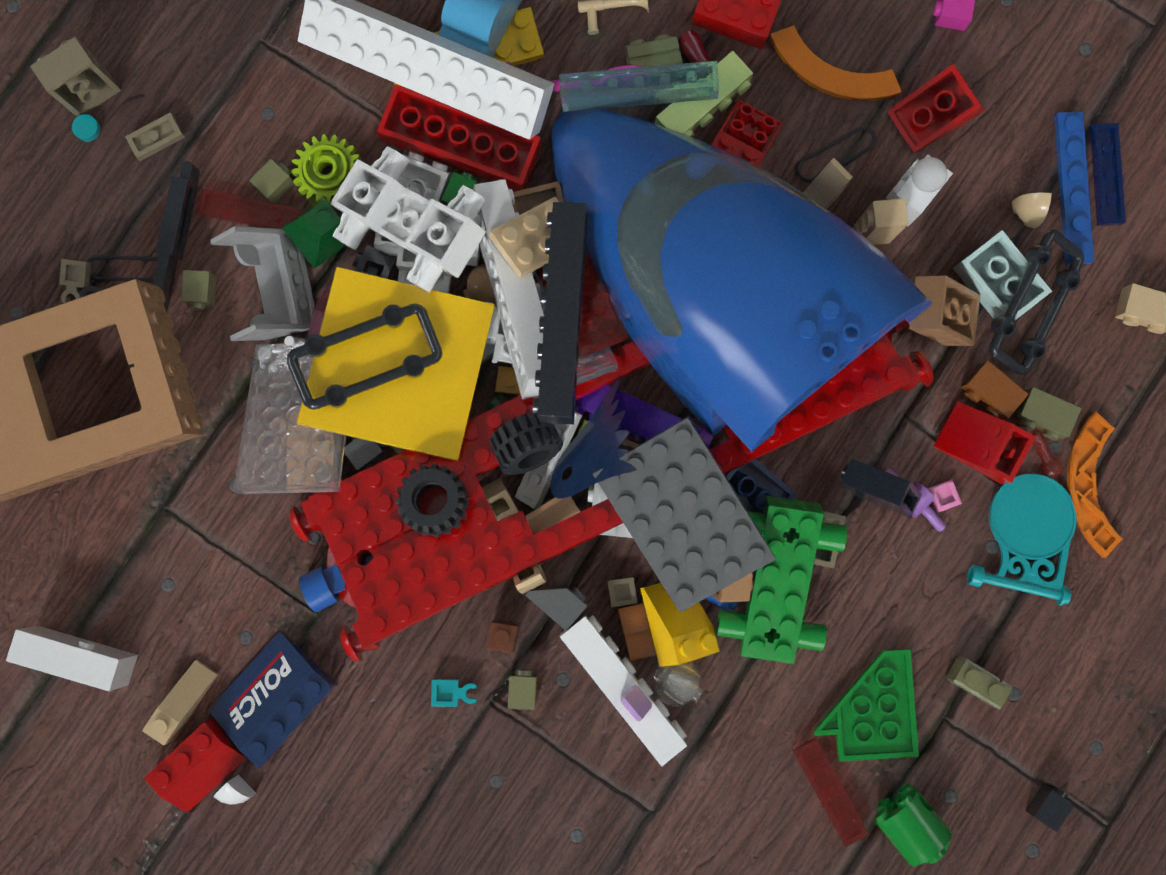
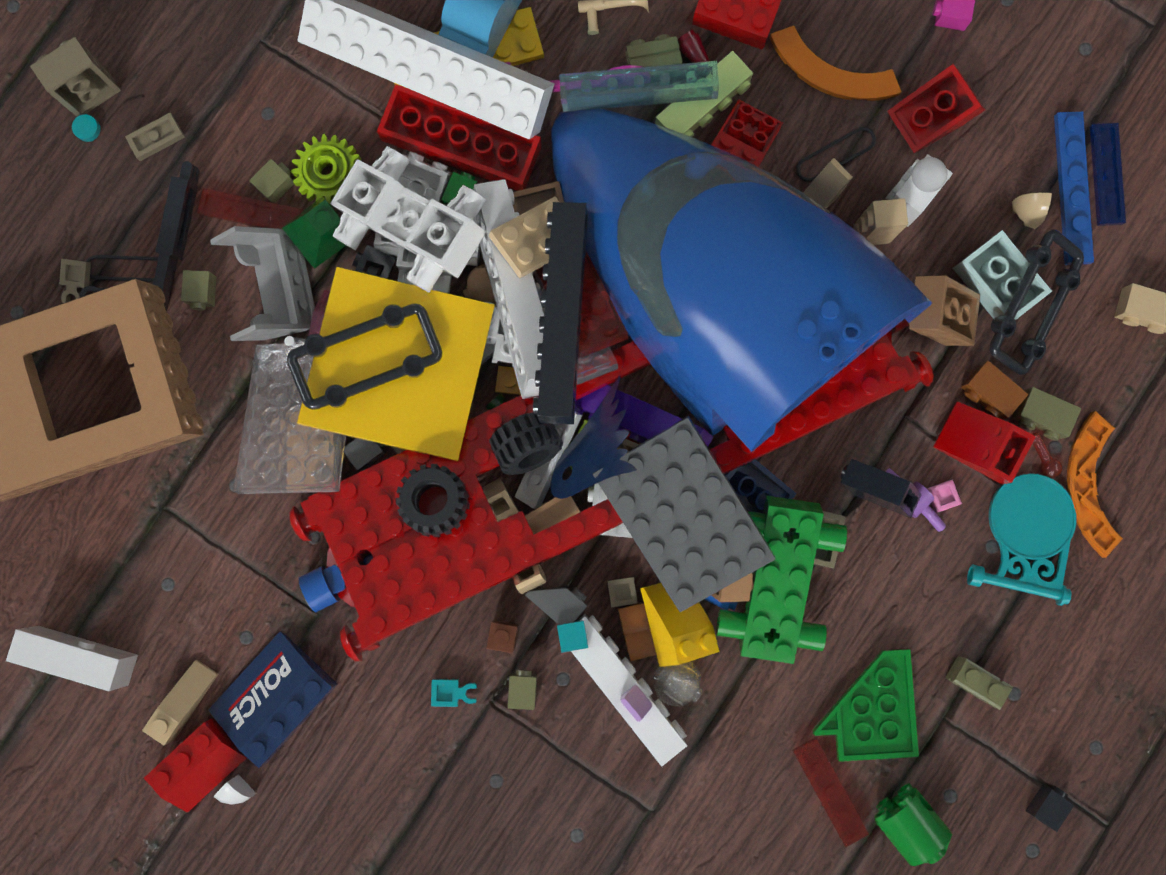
none -> teal tile [557,620,588,653]

